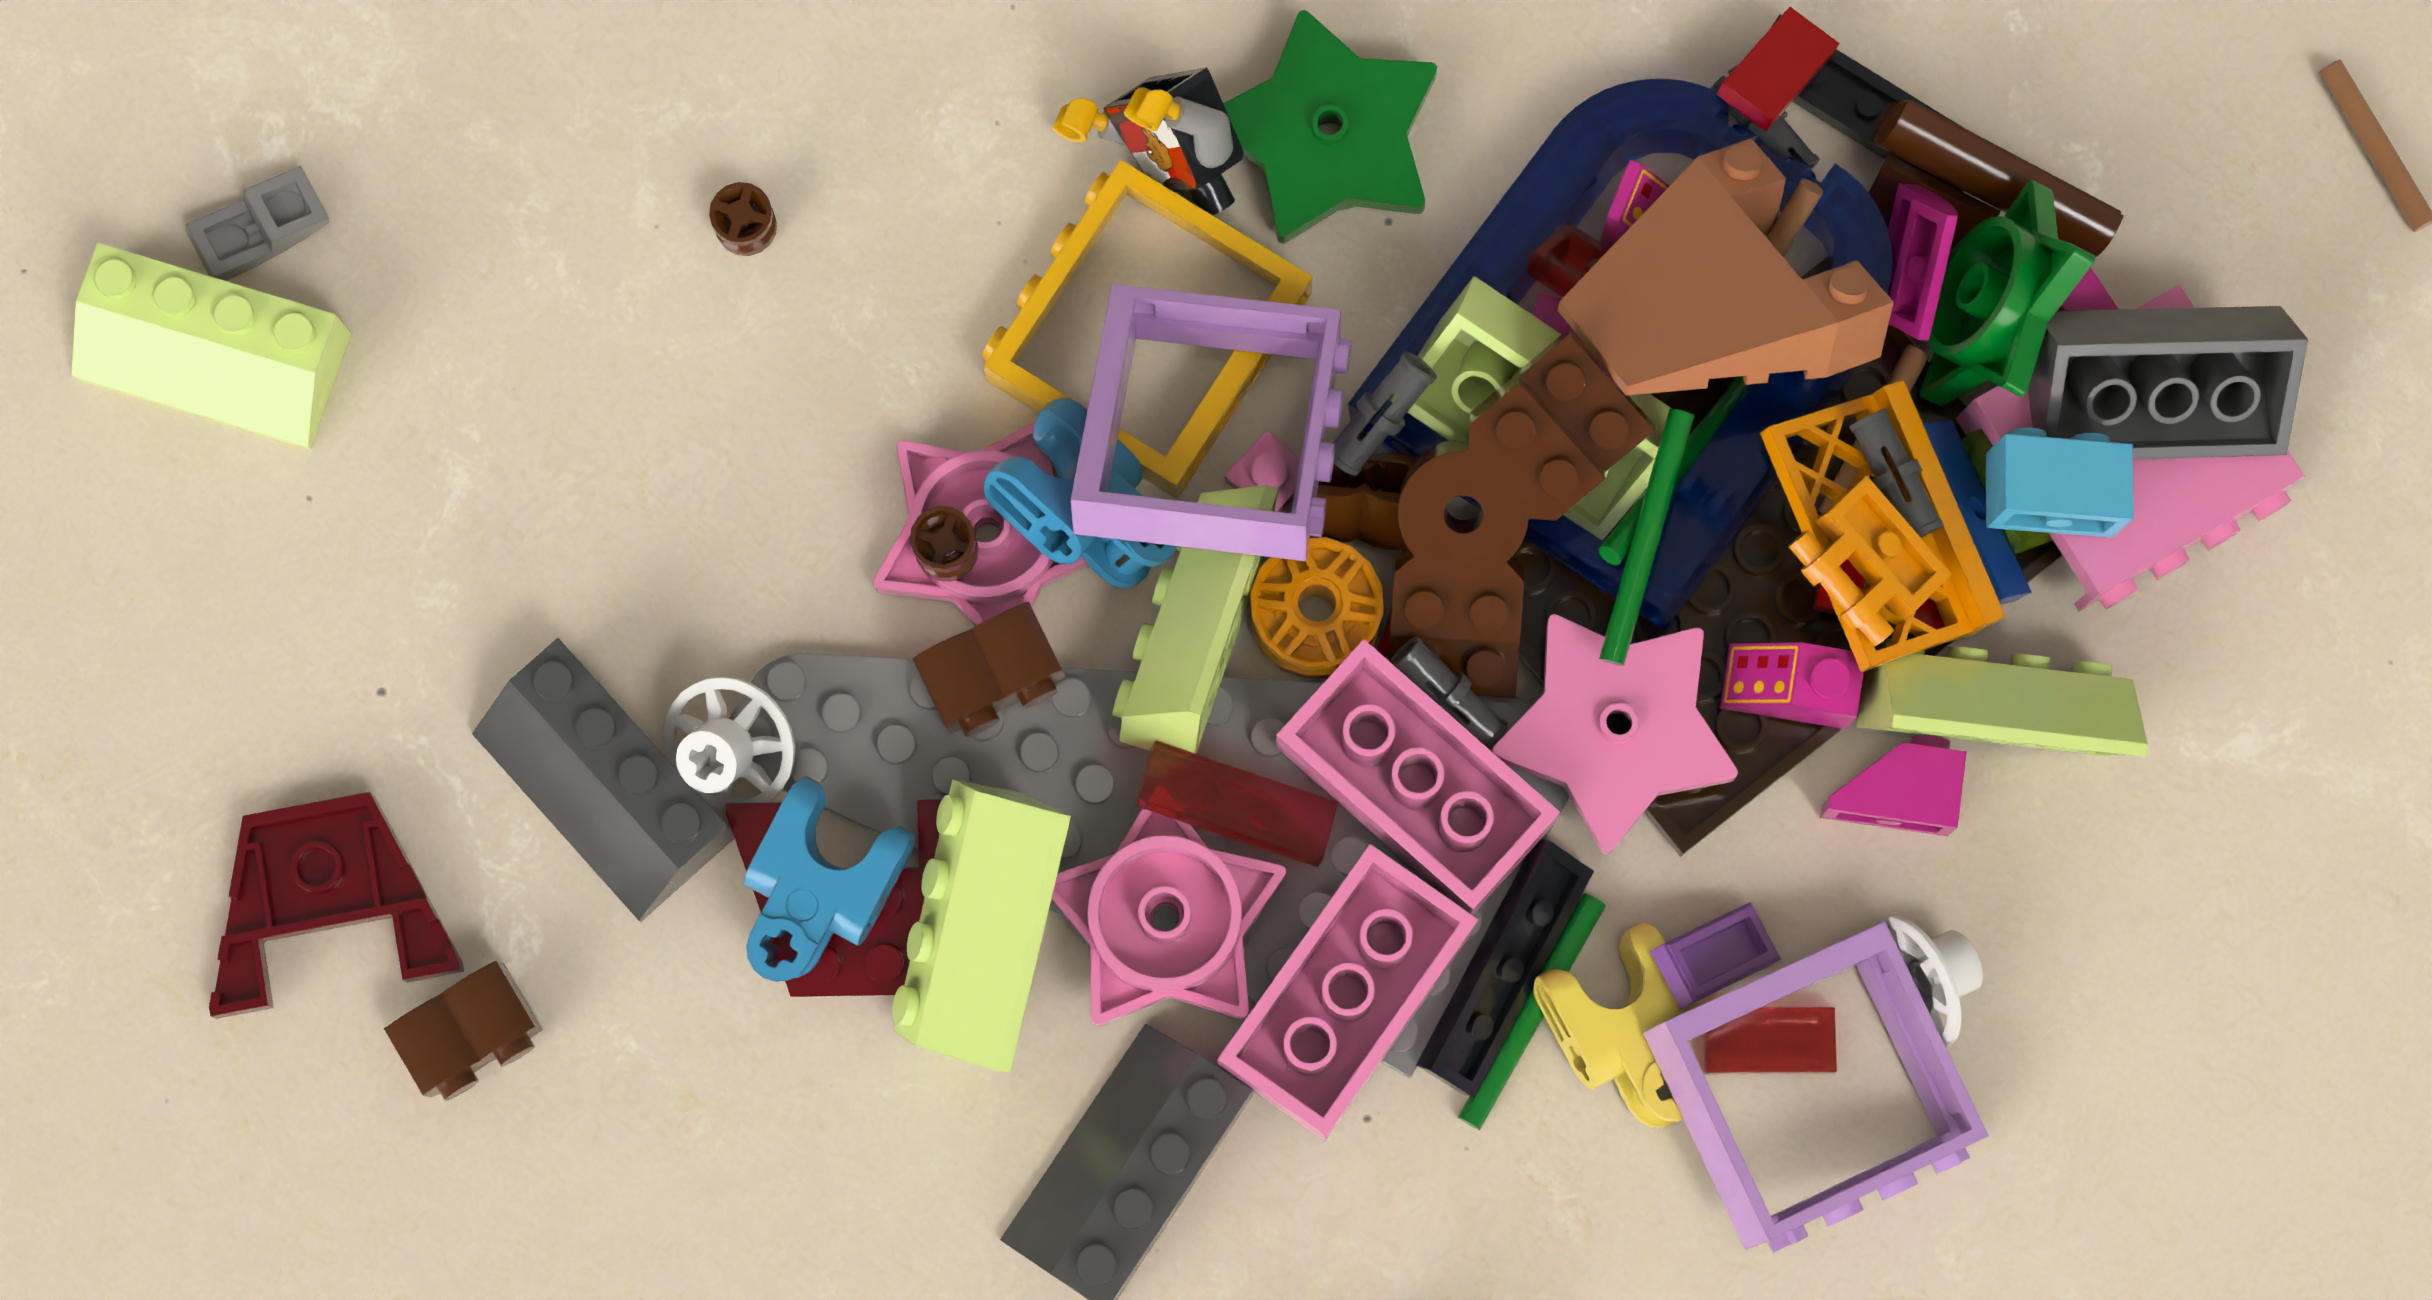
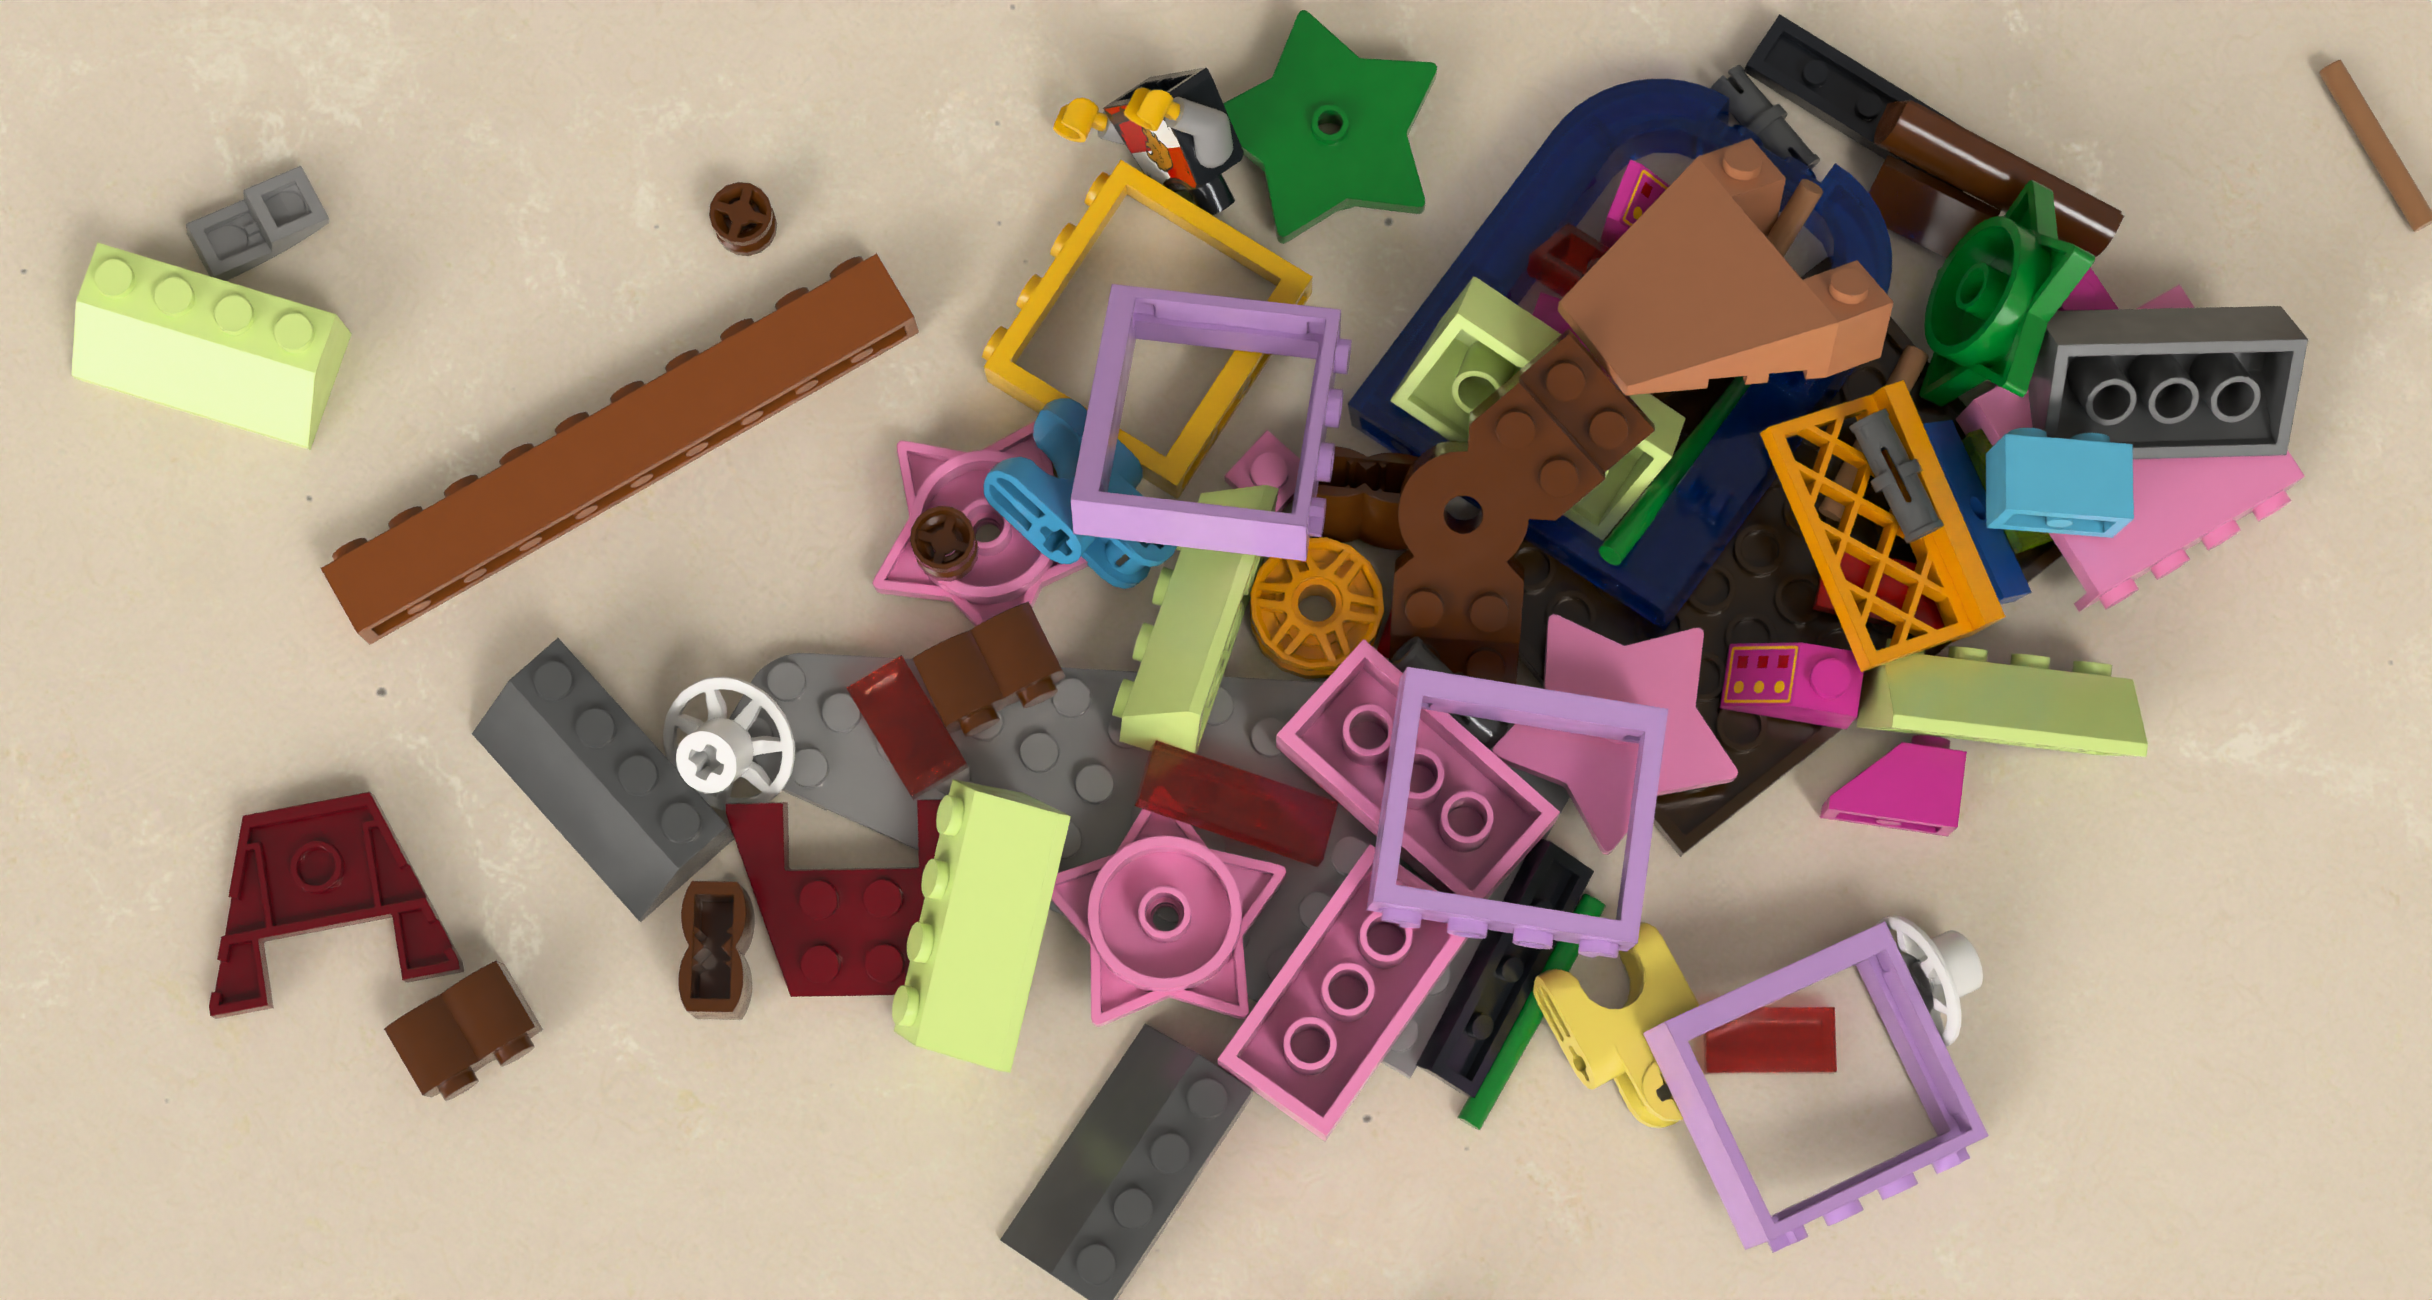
dark azure piece [743,776,915,982] -> none
dark grey pin [1333,352,1437,476] -> none
green bar [1599,409,1694,666] -> none
medium lavender tile [1650,902,1781,1010] -> none
red tile [1716,7,1840,132] -> none
light orange plate [1788,475,1952,647] -> none
dark pink slope [1876,183,1958,340] -> none
none -> dark orange brick [321,253,919,645]
none -> reddish brown brick [678,881,755,1020]
none -> clear red tile [847,655,968,800]
none -> lavender window [1366,667,1668,958]

